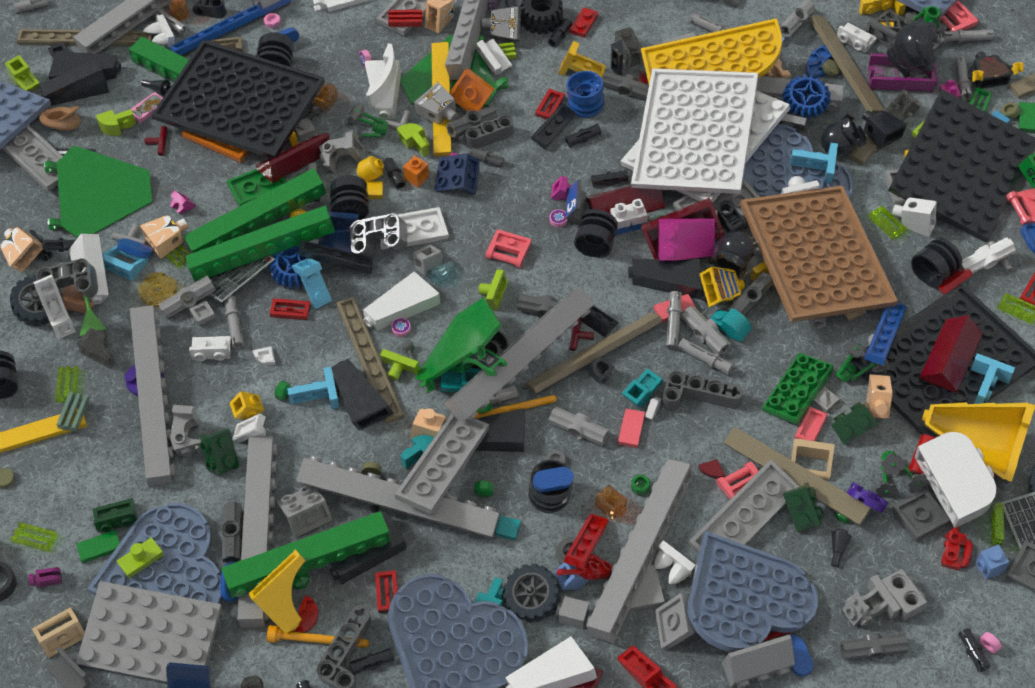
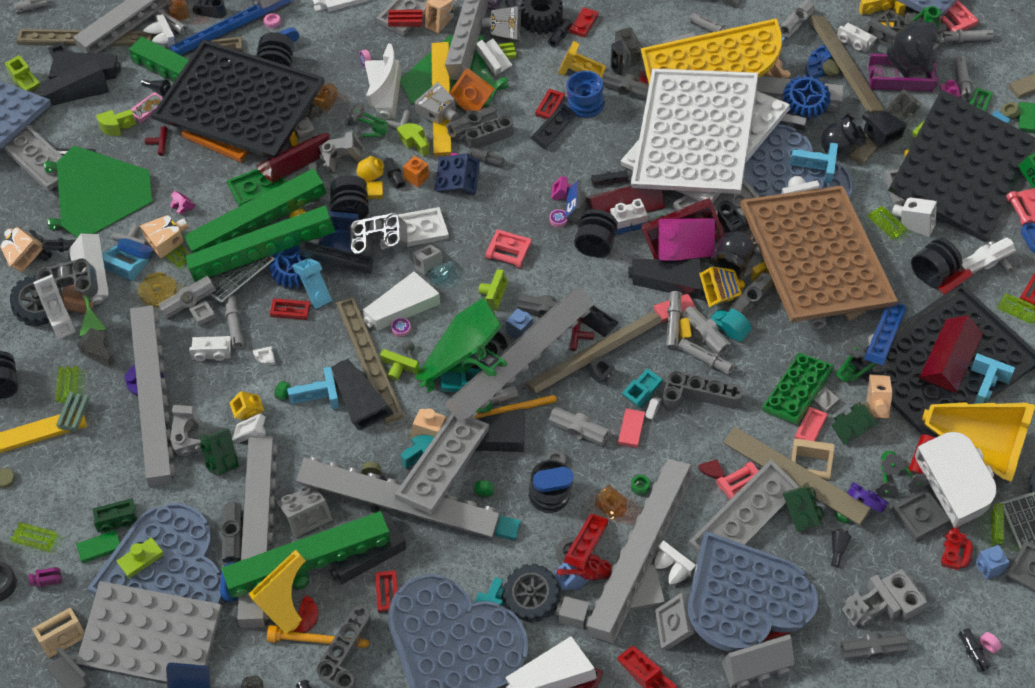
medium nougat piece [40,106,81,131] -> none
black pin [349,648,394,675] -> none
black pin [565,124,601,147] -> none
blue tile [790,635,813,677] -> none
torso [968,51,1024,89] -> none
none -> medium blue brick [506,309,533,339]
none -> yellow tile [679,318,691,339]

